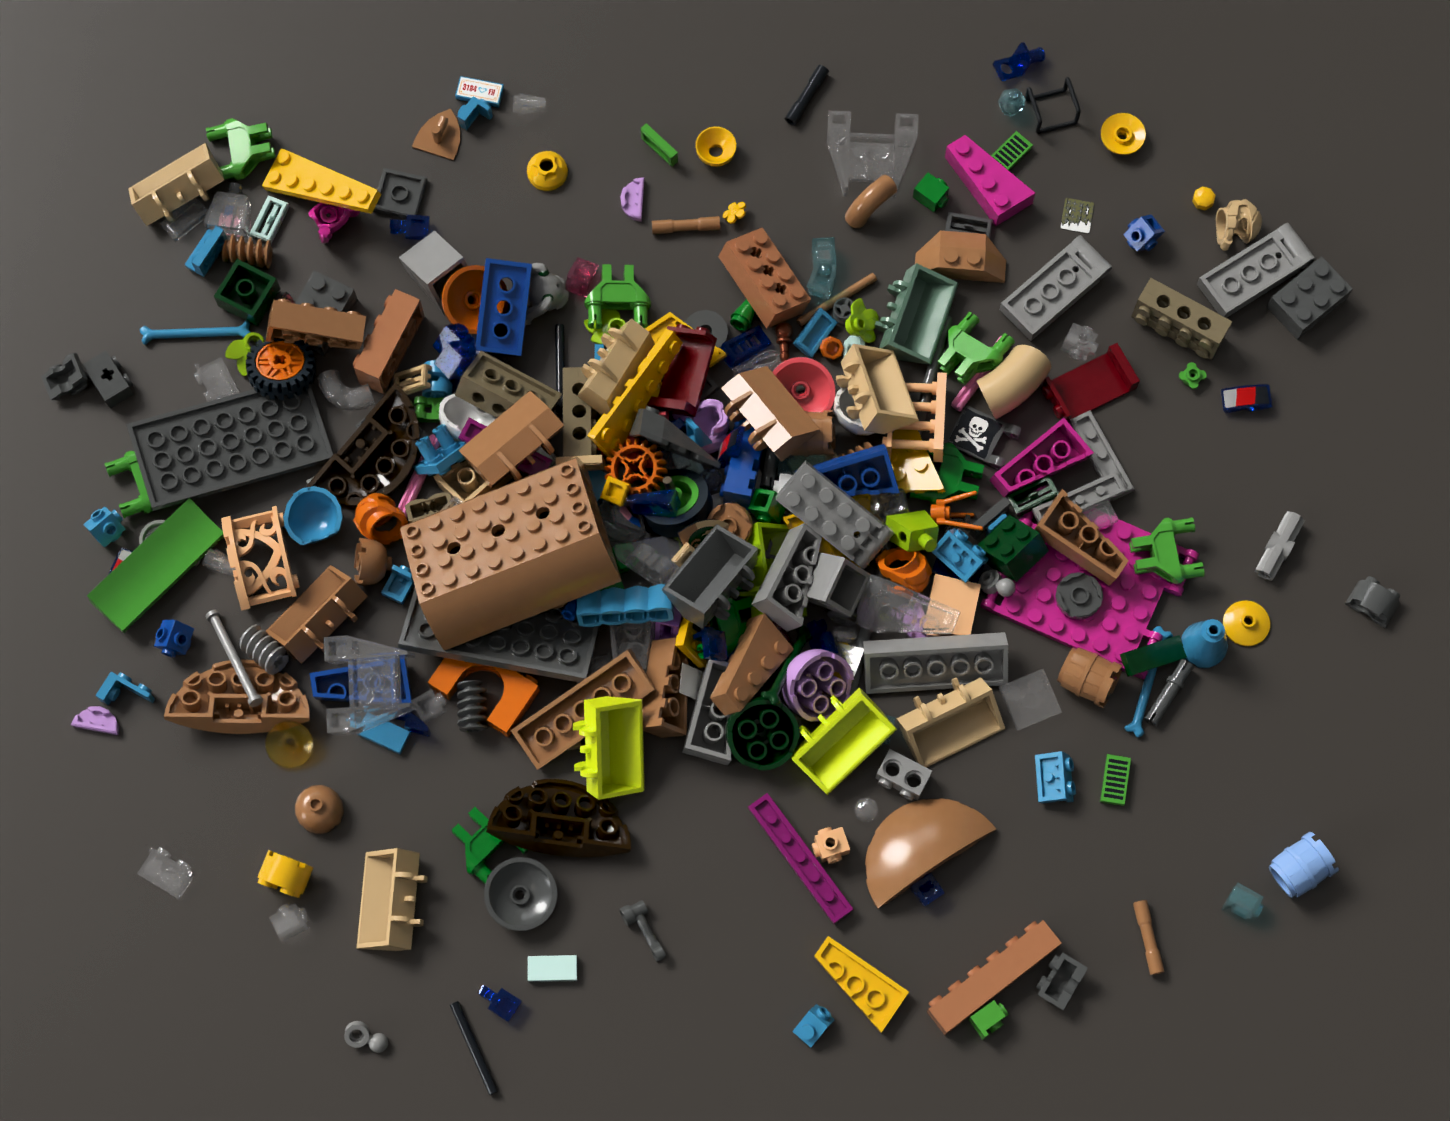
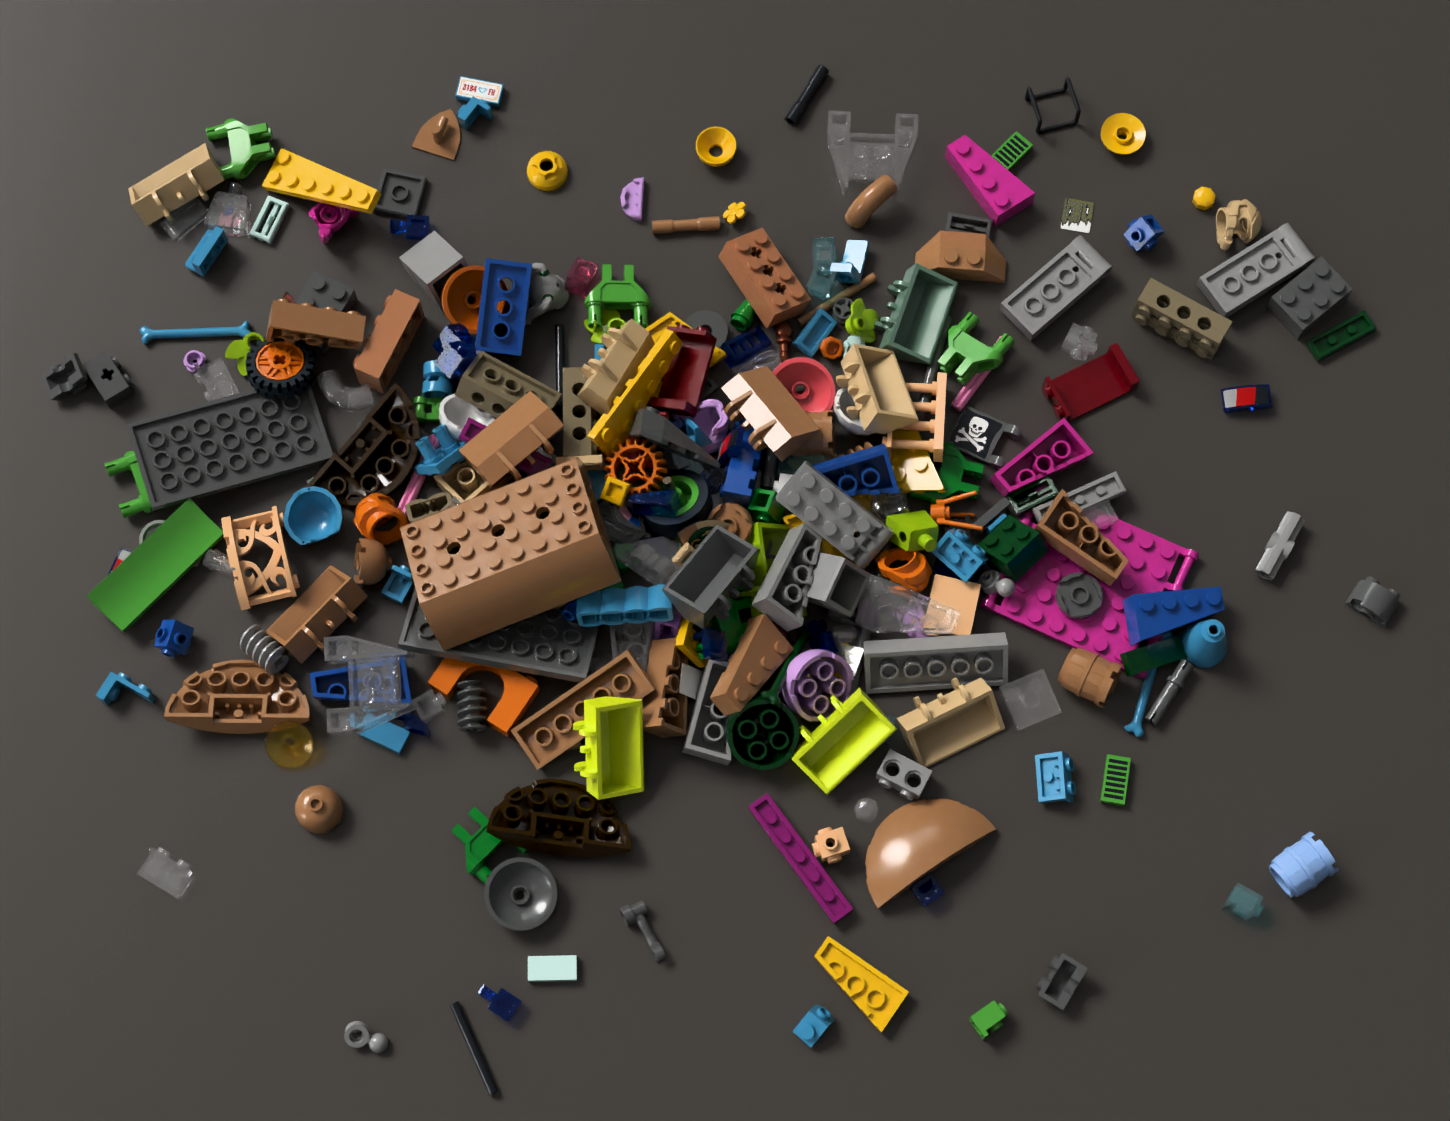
lavender tile [71,706,119,735] -> none
dark azure brick [83,506,126,547] -> none
light grey bar [205,609,263,707] -> none
dark green brick [214,259,281,326] -> none
medium nougat piece [222,234,273,269] -> none
yellow brick [257,850,314,898] -> none
clear brick [269,903,310,942] -> none
tan piece [357,848,428,951] -> none
tan tile [393,364,431,395] -> none
clear cone [513,93,546,115] -> none
bright green tile [641,123,678,167] -> none
green brick [913,172,949,213] -> none
nougat brick [927,920,1062,1035] -> none
tan brick [976,345,1051,420] -> none
clear blue bracket [992,42,1045,81] -> none
clear light blue rock [998,88,1026,116] -> none
light grey tile [1069,410,1134,501] -> none
bright green connector [1129,517,1205,584] -> none
medium nougat piece [1133,900,1165,975] -> none
bright green plate [1179,362,1207,389] -> none
yellow dish [1223,600,1270,647] -> none
none -> lavender plate [183,350,206,372]
none -> bracket [830,240,869,284]
none -> blue wedge [1123,586,1225,647]
none -> dark green tile [1305,310,1377,362]

